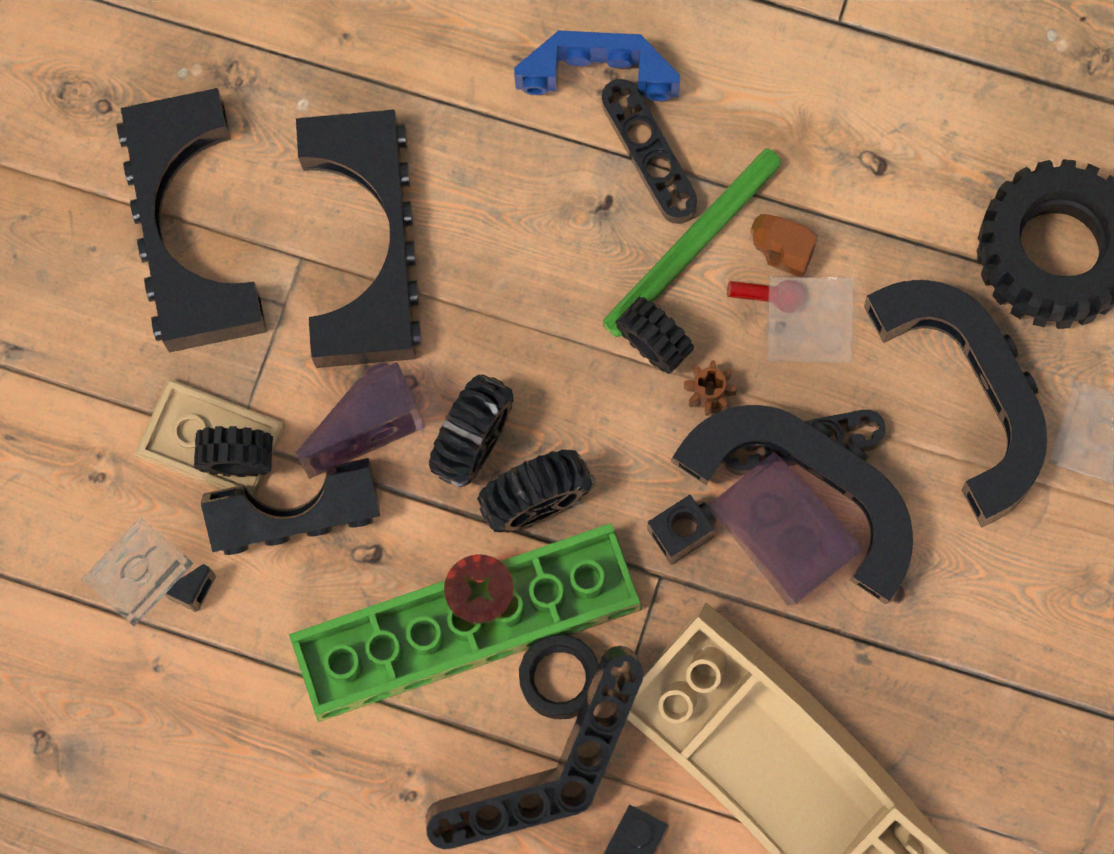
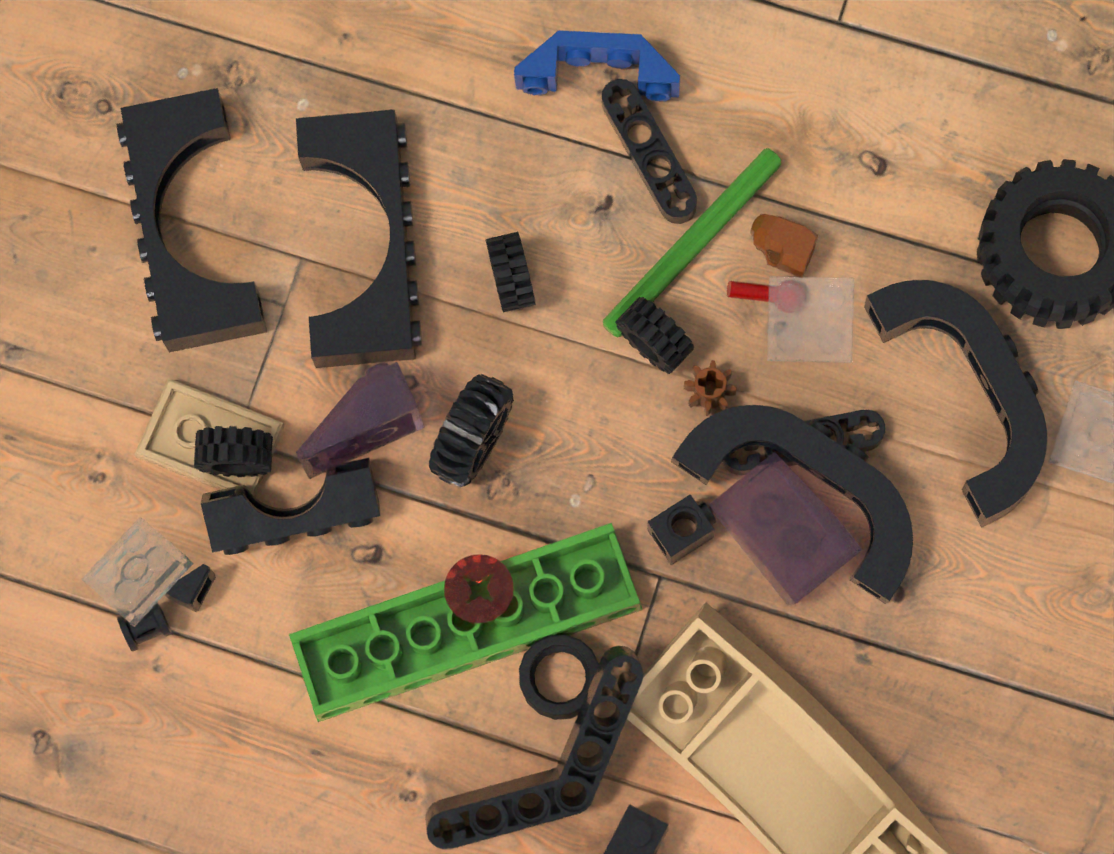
black gear [477,449,593,533] -> none
none -> black bush [117,600,172,652]
none -> black tyre [485,232,536,312]

